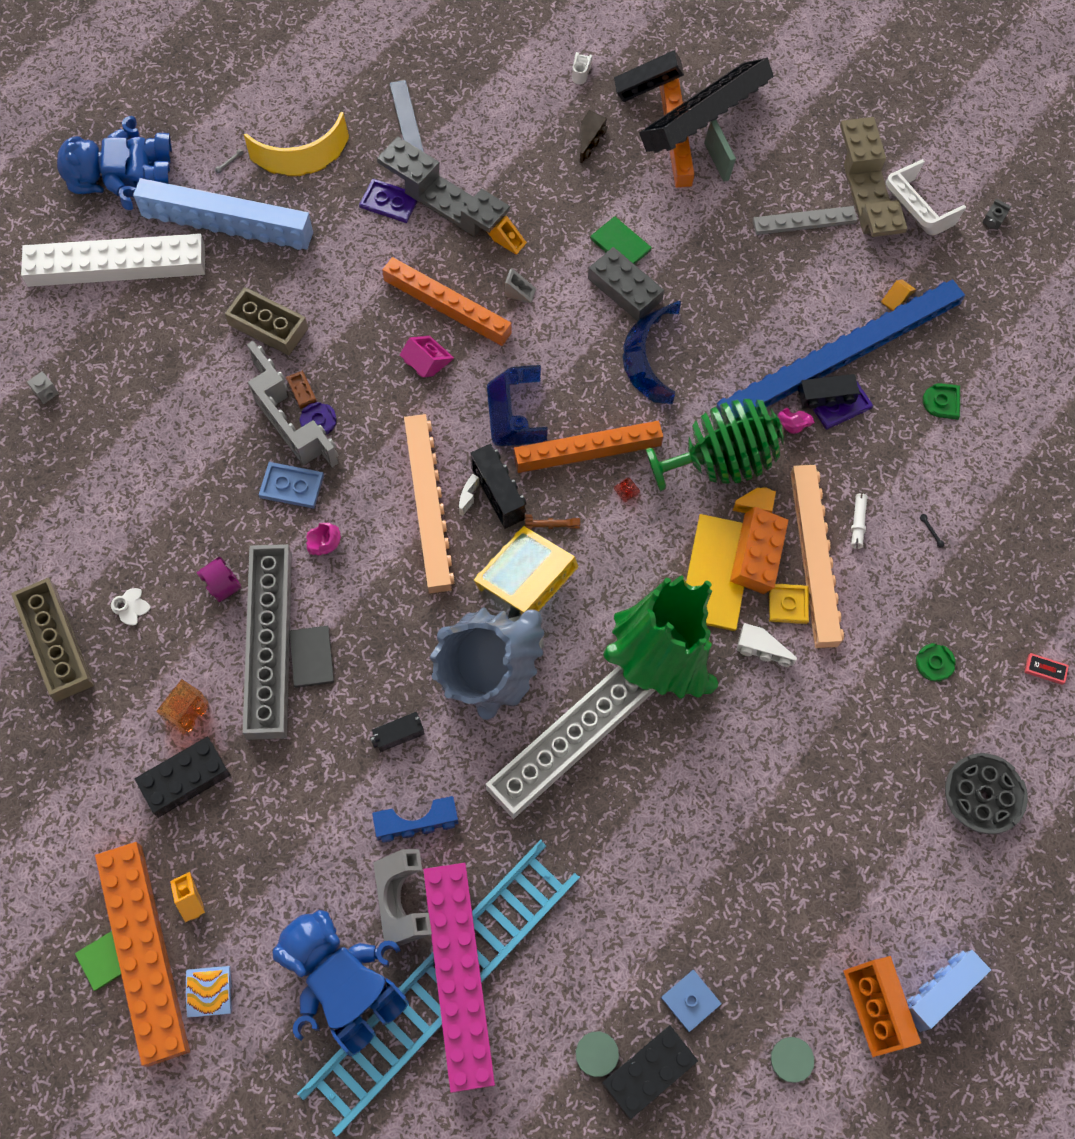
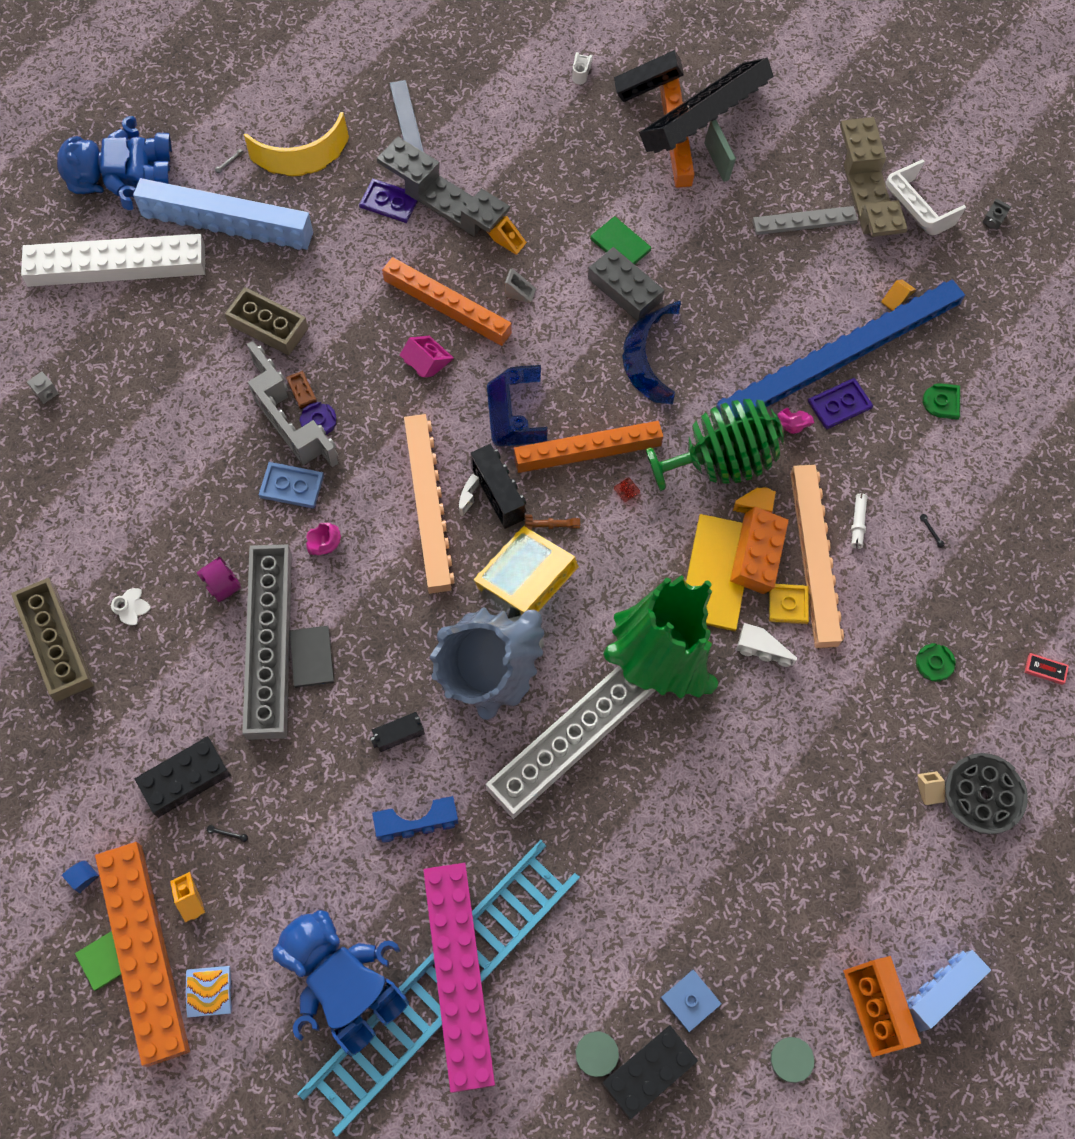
clear orange brick [156,679,208,735] -> none
light grey arch [373,849,432,946] -> none
dark brown slope [580,110,608,163] -> none
black brick [798,374,860,409] -> none
none -> blue brick [61,861,99,893]
none -> black hinge [207,825,248,842]
none -> tan brick [917,771,945,805]

